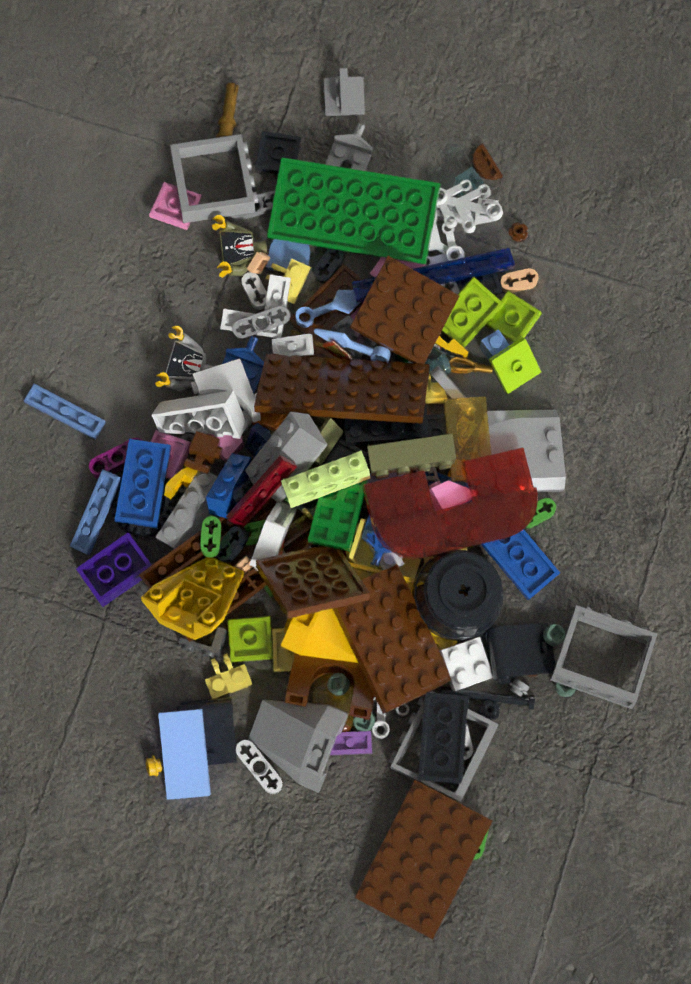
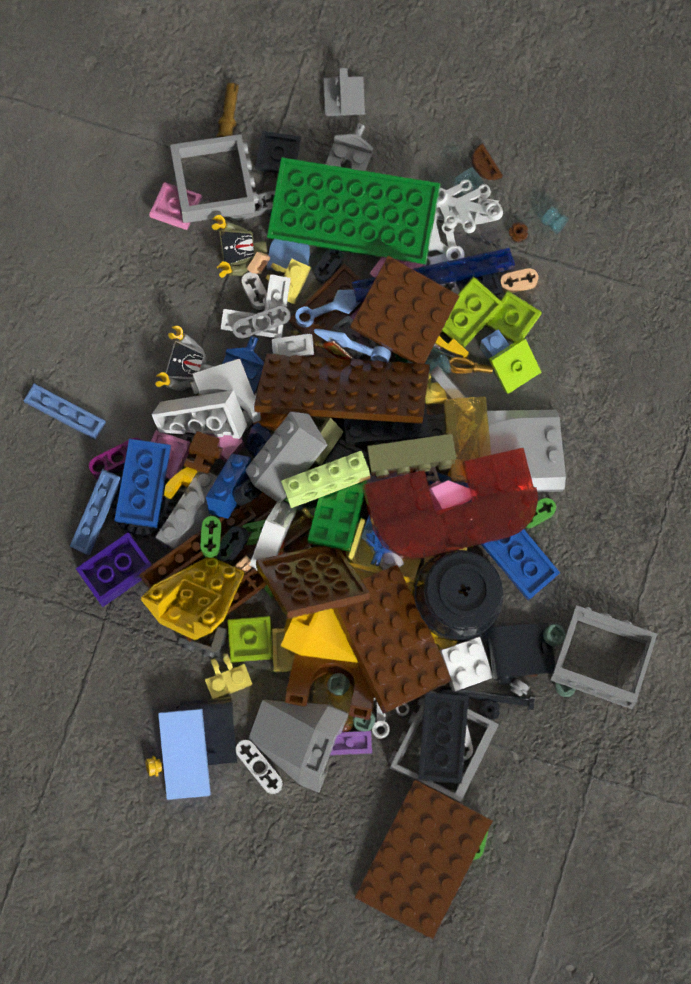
dark red tile [226,455,297,528] -> none
none -> clear light blue wheel [541,206,569,234]

